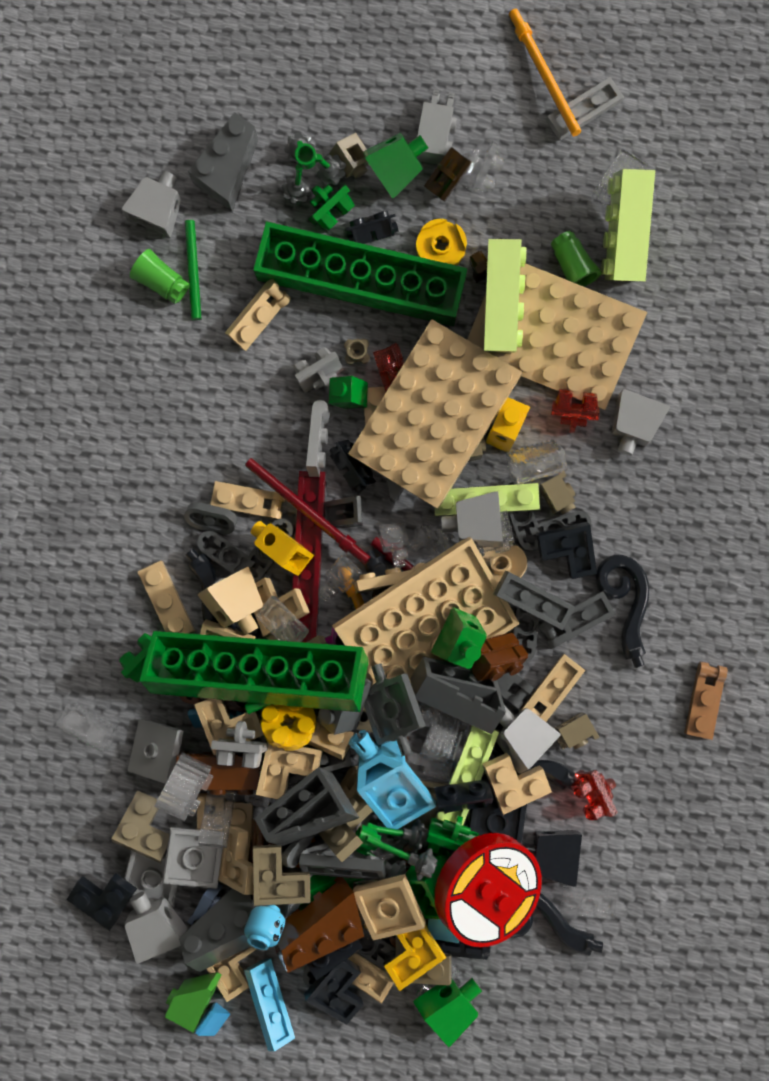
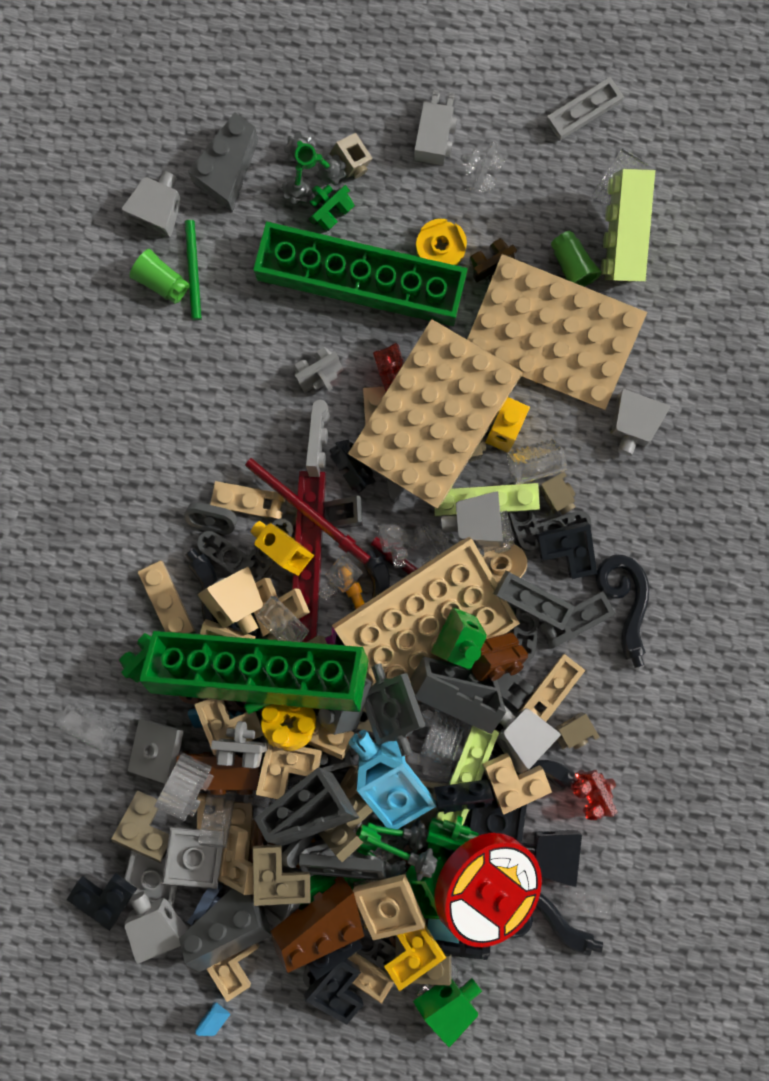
bright green slope [165,972,222,1033] -> none
tan plate [225,279,291,351] -> none
medium azure head [244,905,285,950] -> none
medium azure plate [244,959,295,1051] -> none
green brick [329,376,368,409] -> none
dark tan plate [344,339,370,365] -> none
black hinge [345,210,399,244] -> none
tan plate [353,563,426,594] -> none
green torso [364,133,429,199] -> none
dark brown hips [424,147,472,202] -> none
yellowish green brick [484,239,526,353] -> none
light orange bar [509,9,581,137] -> none
clear red hips [551,389,600,433] -> none
medium nougat plate [684,661,728,740] -> none

